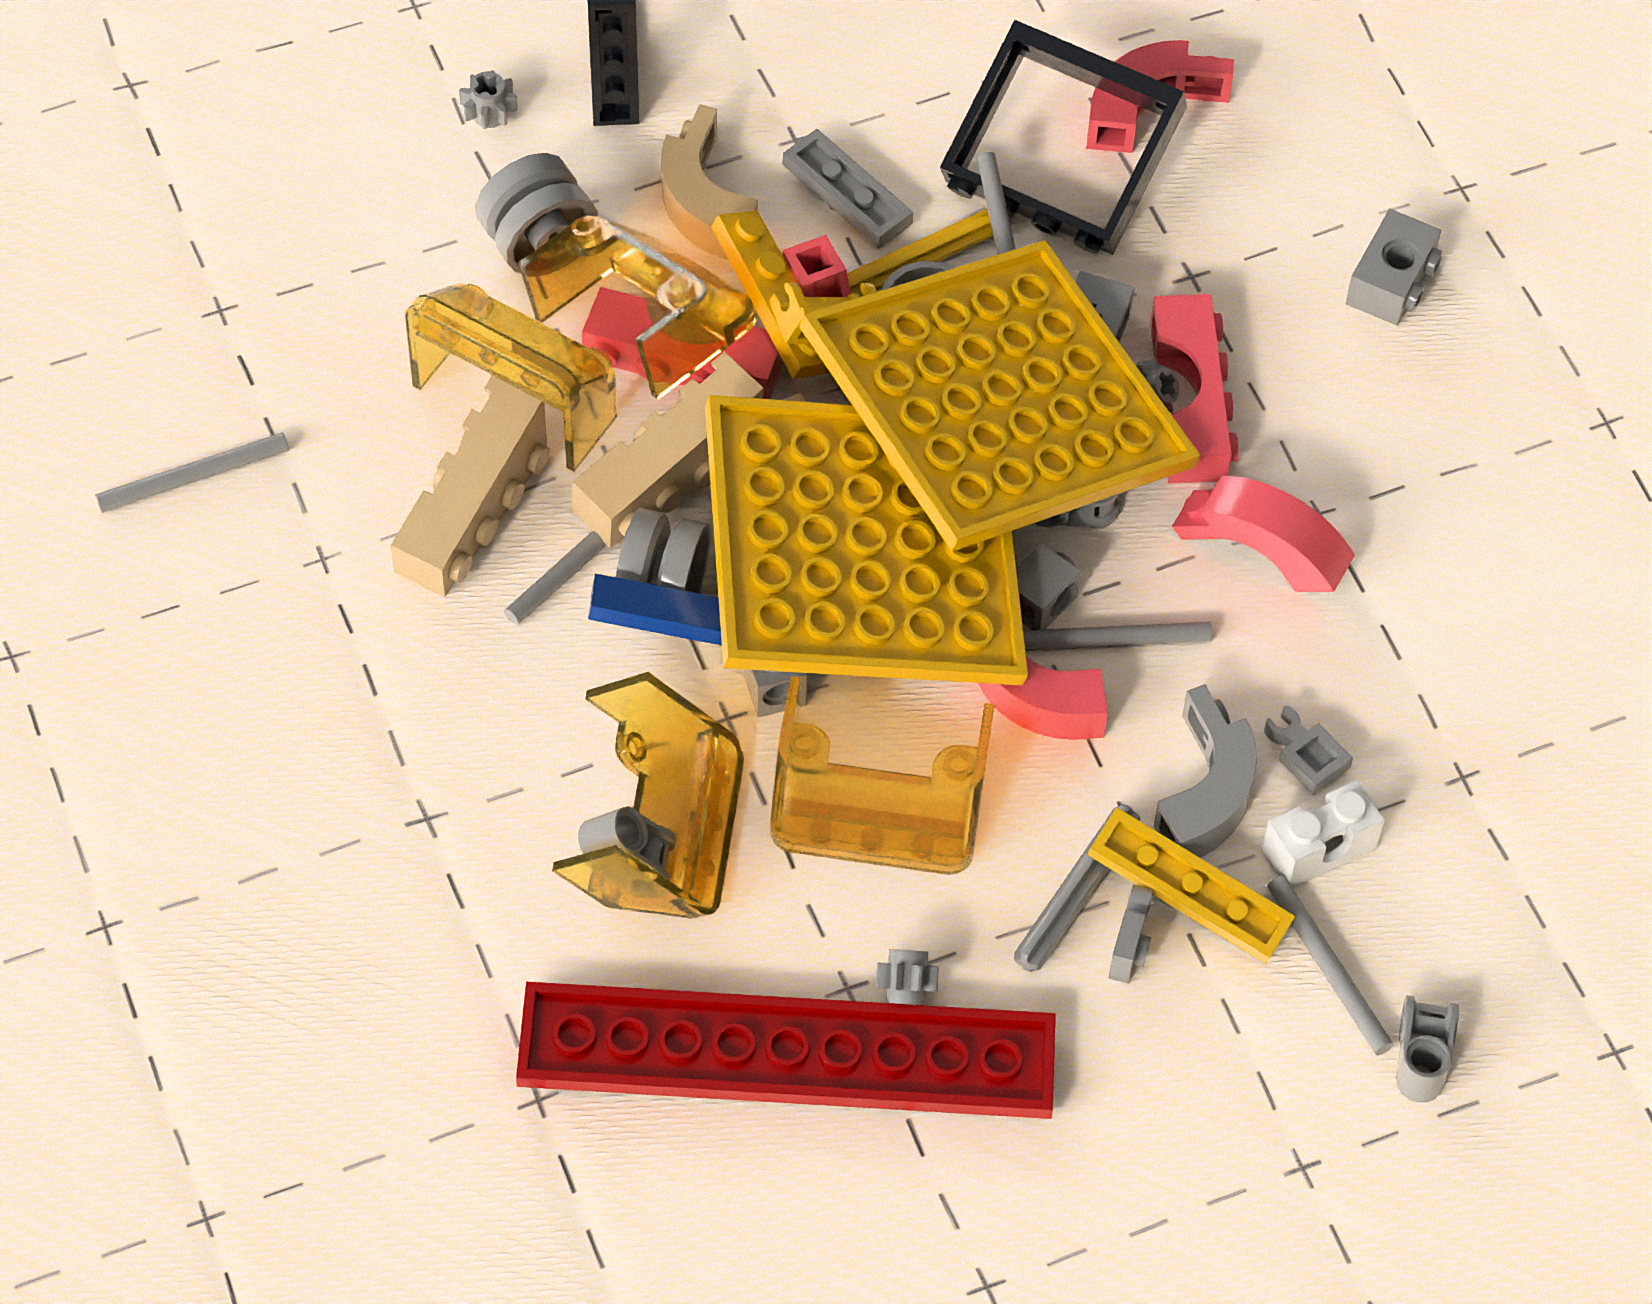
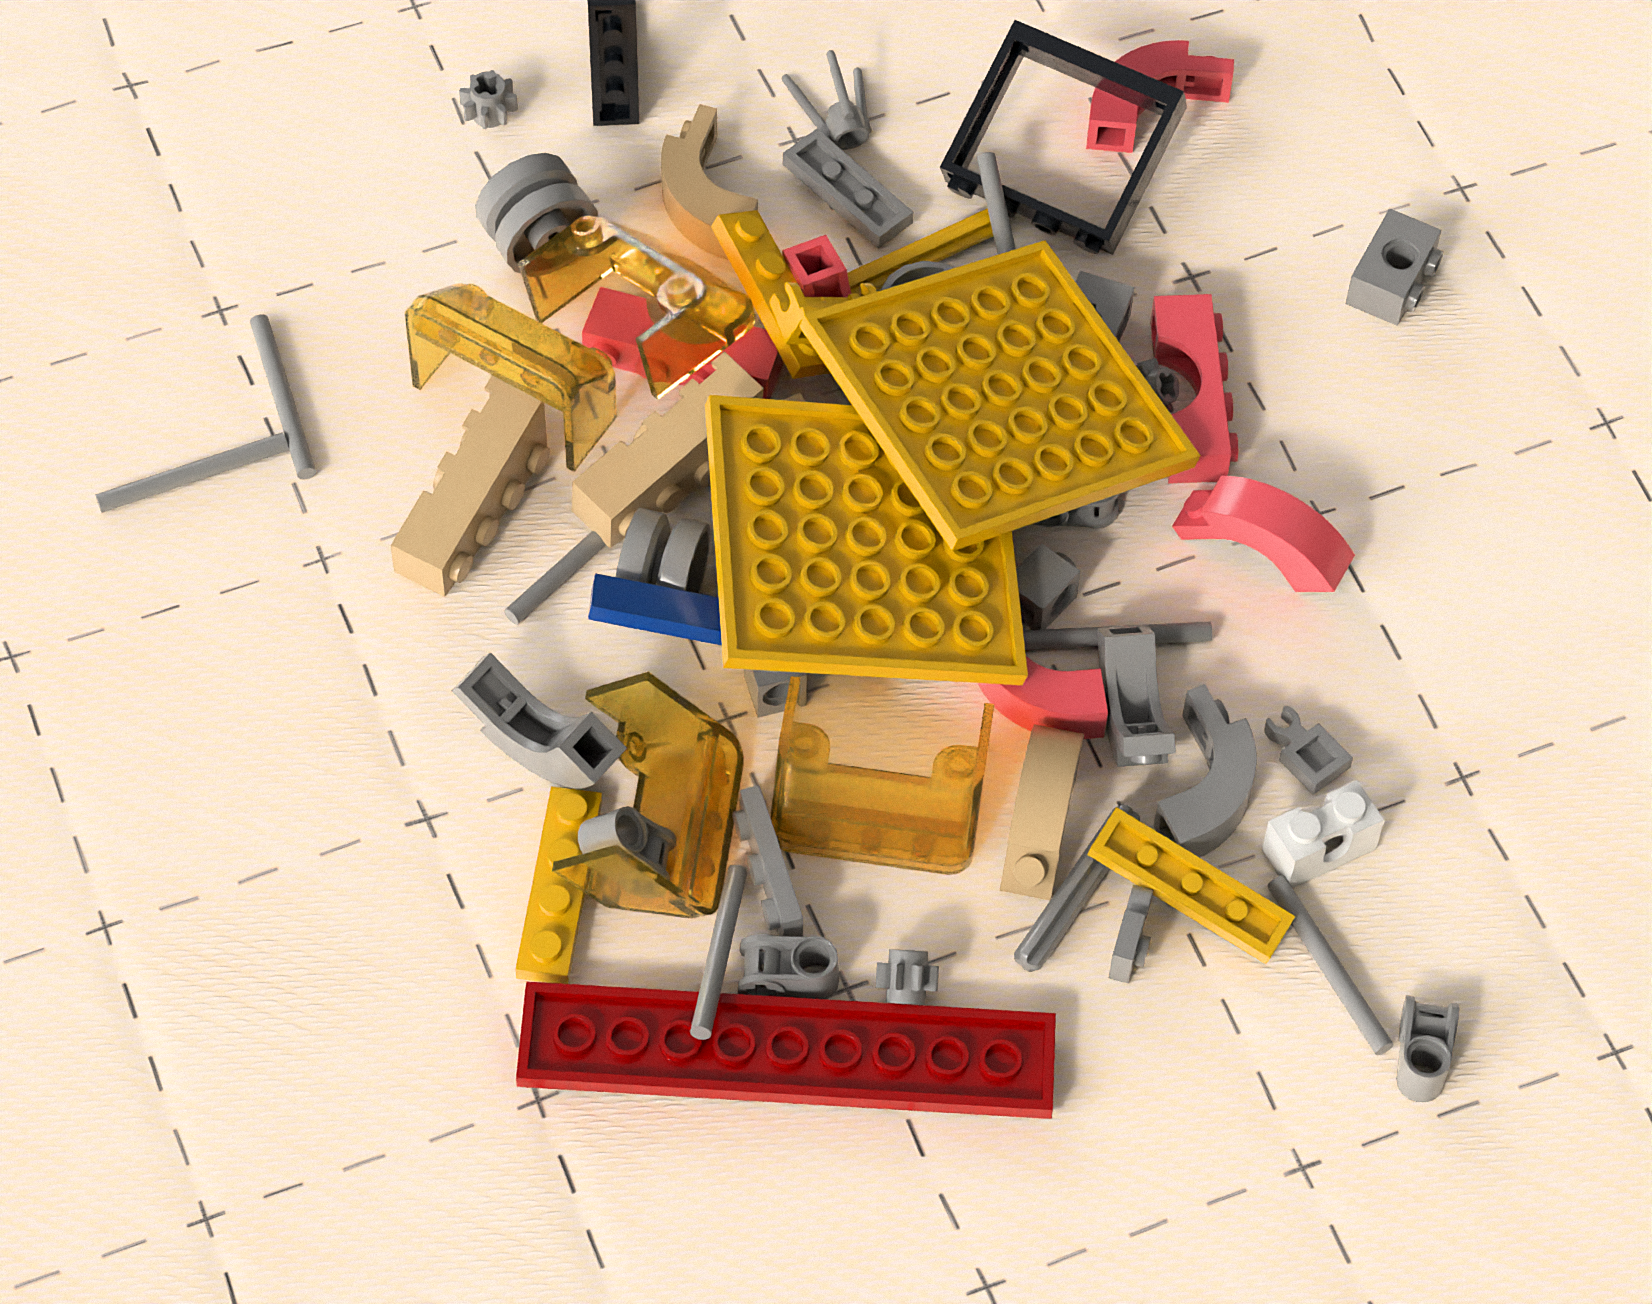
none -> light grey bar [250,314,316,480]
none -> light grey arch [451,652,627,789]
none -> yellow plate [515,786,602,984]
none -> light grey bar [690,864,747,1040]
none -> light grey plate [732,785,804,937]
none -> light grey piece [737,934,839,999]
none -> light grey plant [781,50,872,150]
none -> tan arch [999,724,1084,900]
none -> light grey arch [1097,625,1176,767]

